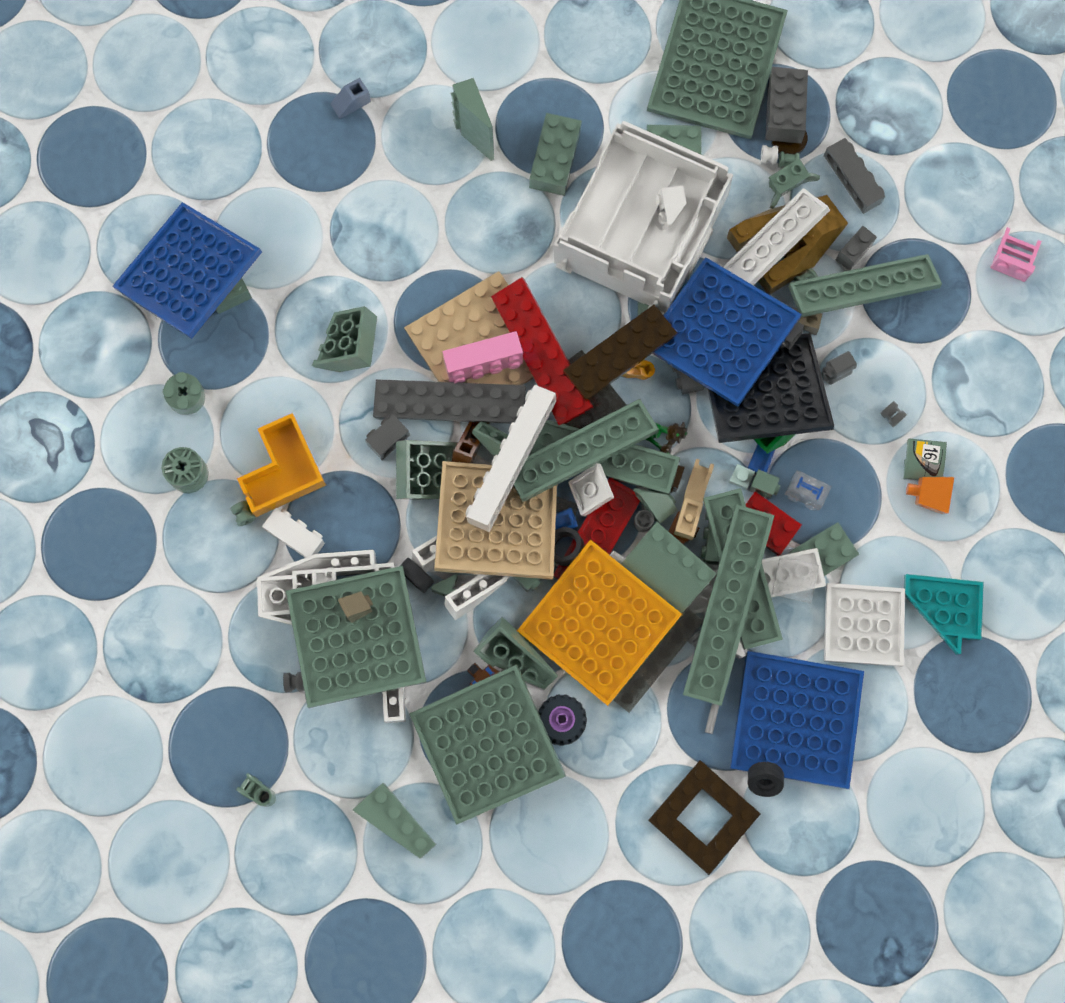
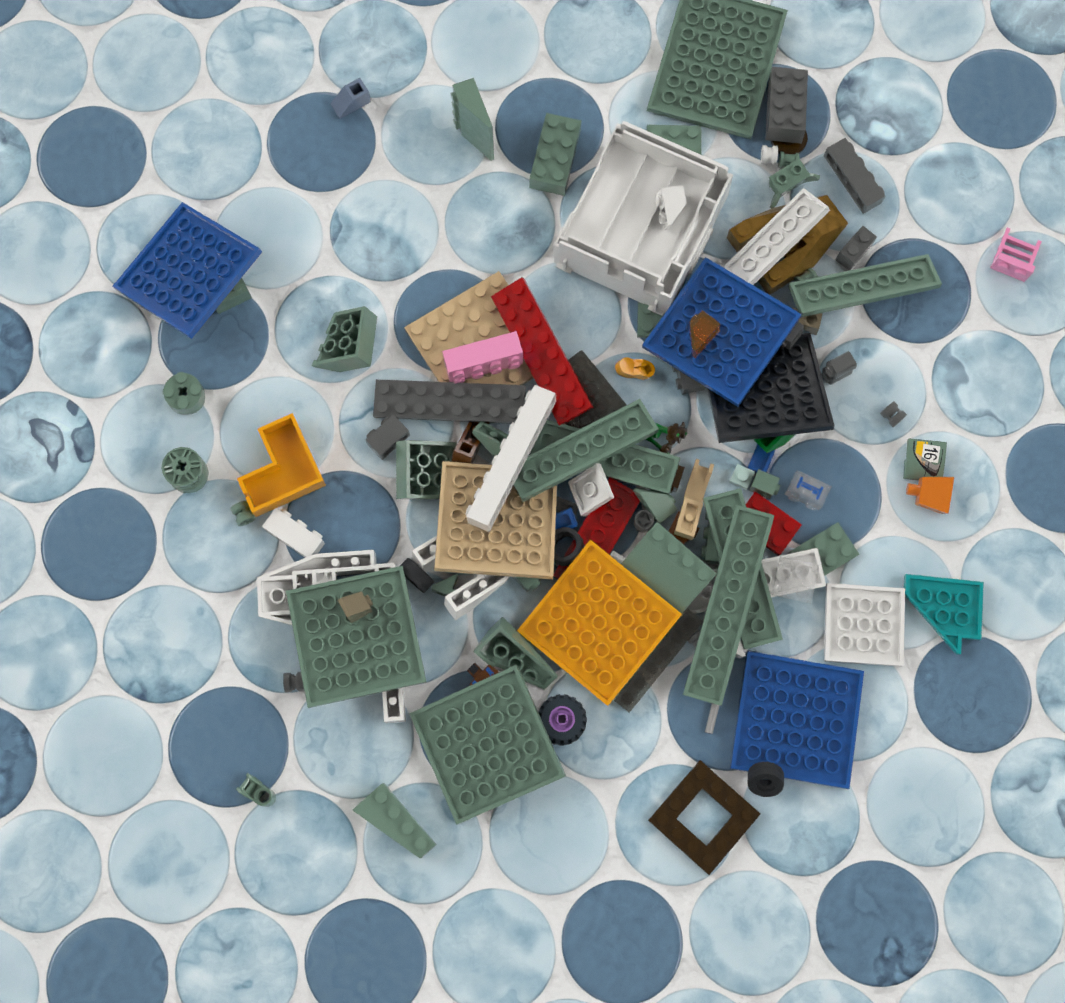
dark brown plate [563,304,678,402] -> none
none -> clear orange slope [689,310,720,358]

